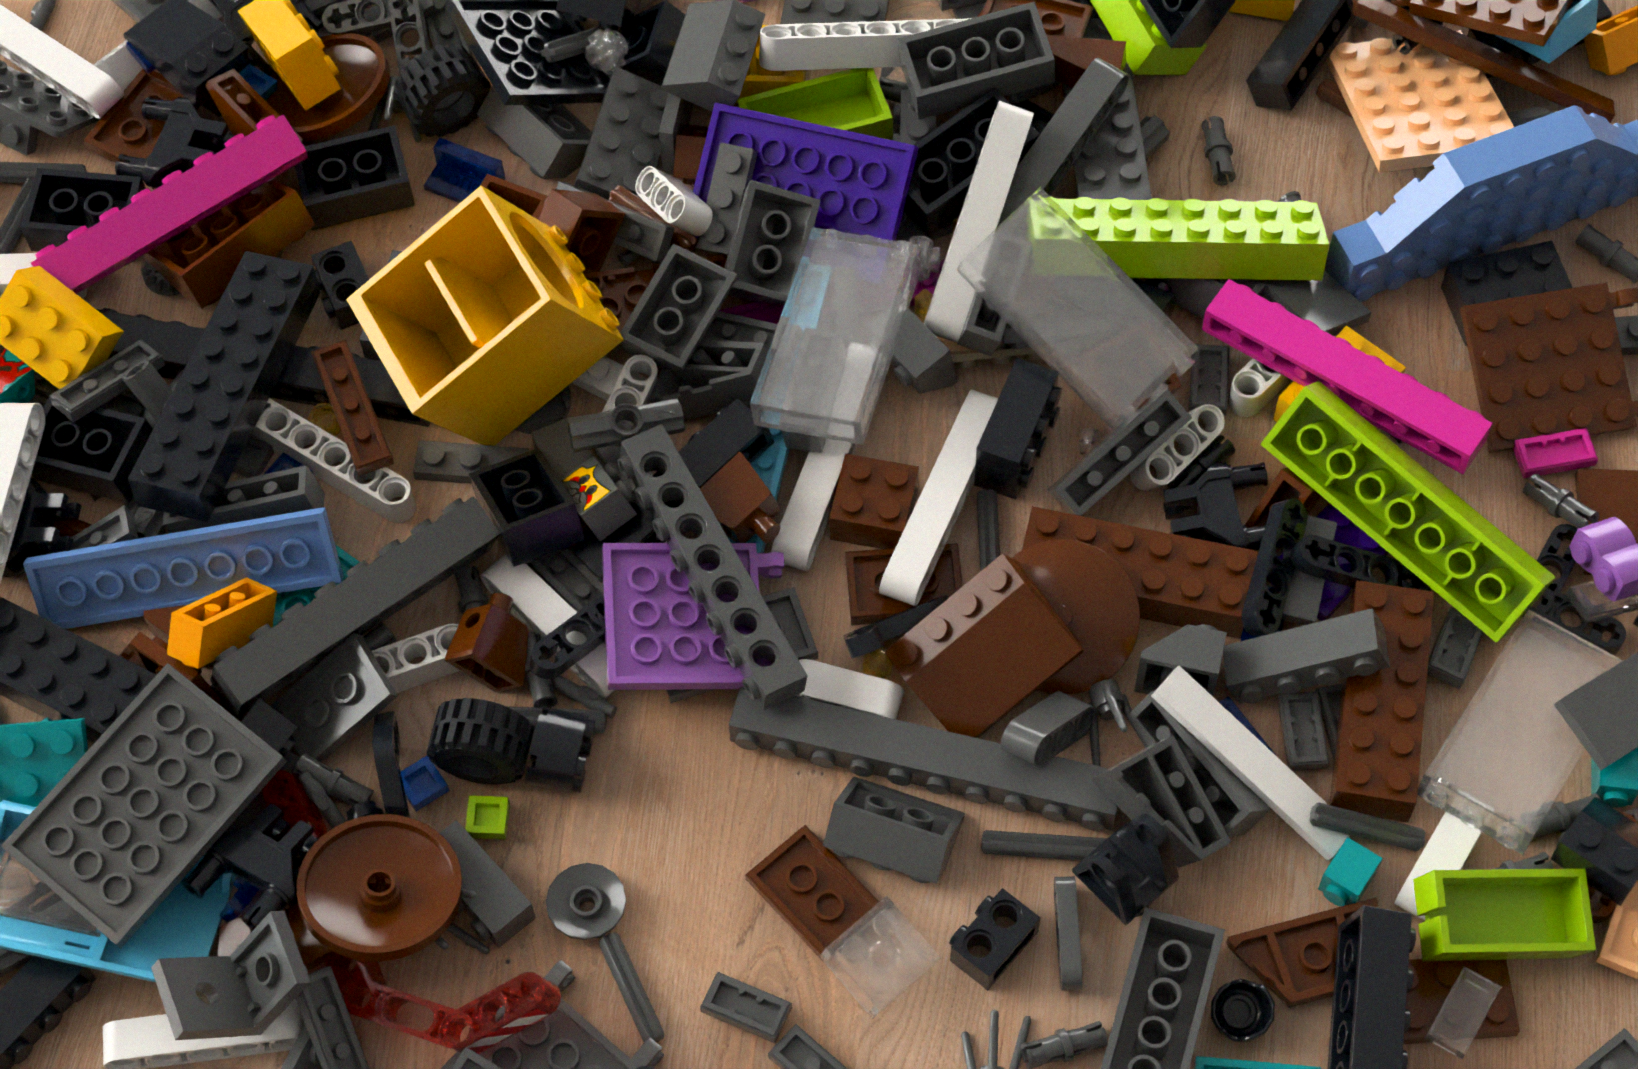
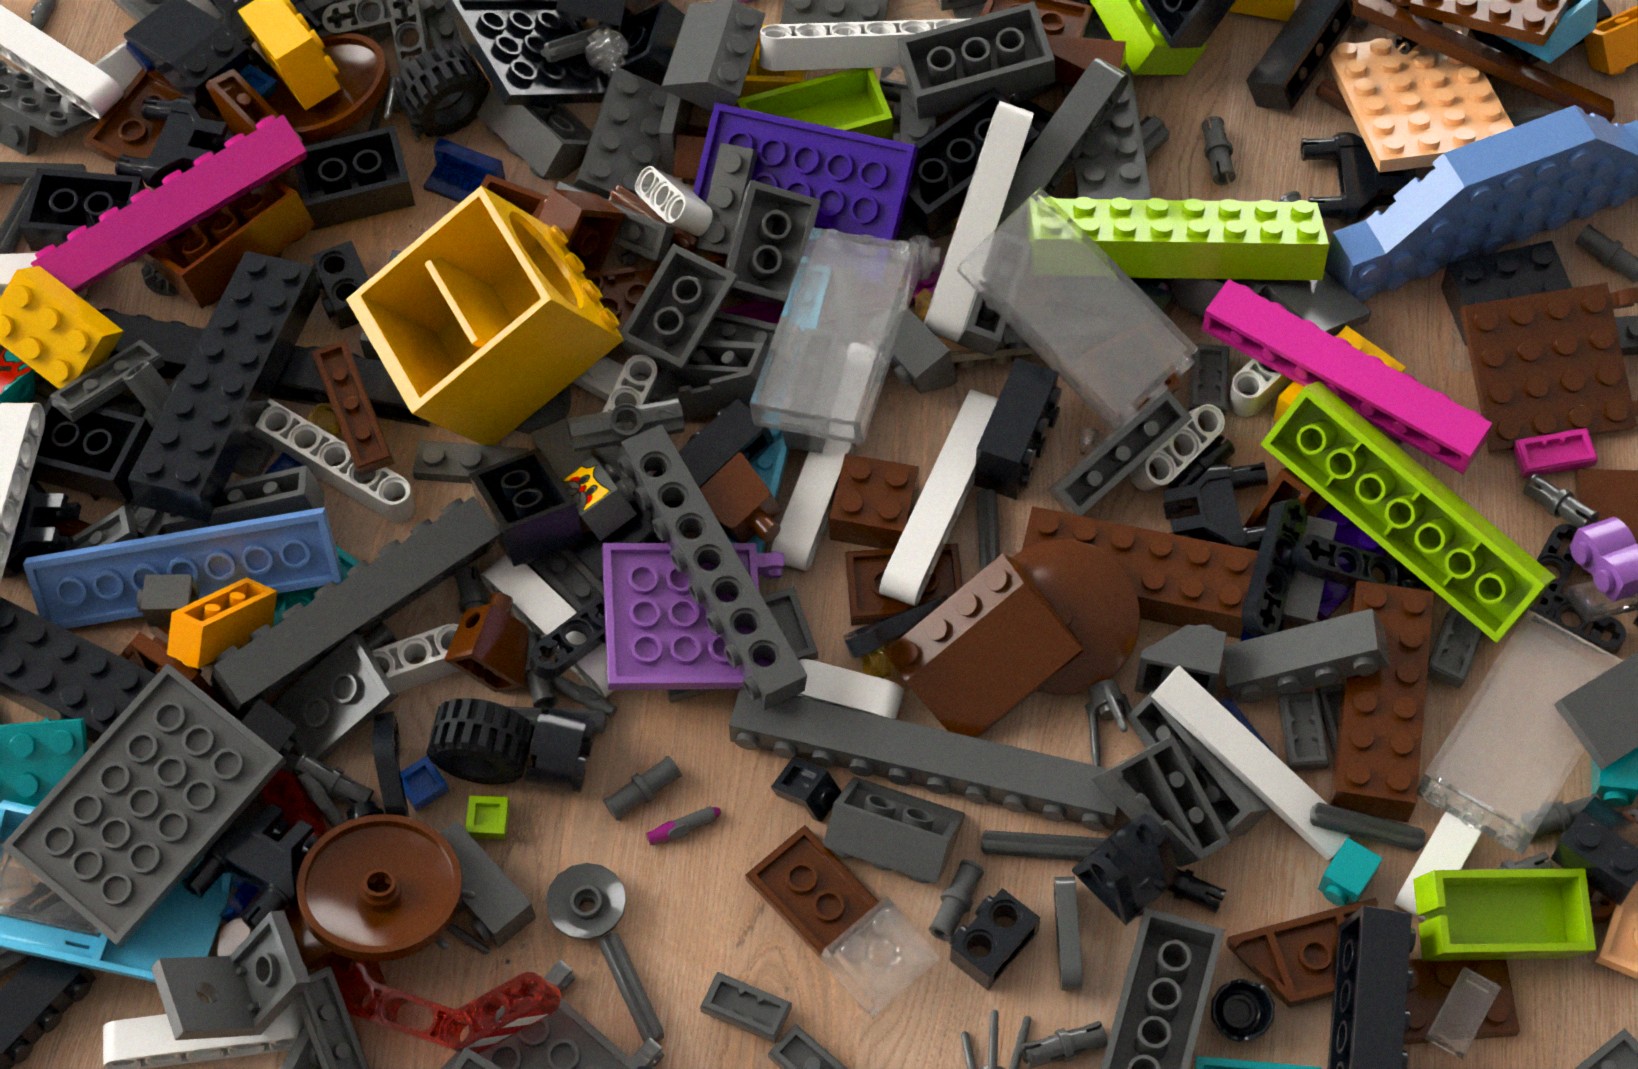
dark grey beam [1001,691,1095,767] -> none
none -> dark grey brick [137,574,200,627]
none -> dark grey pin [603,756,682,821]
none -> dark grey piece [646,806,721,845]
none -> black bracket [771,757,842,822]
none -> dark grey pin [929,860,984,942]
none -> black pin [1167,868,1227,913]
none -> black connector [1300,132,1409,224]

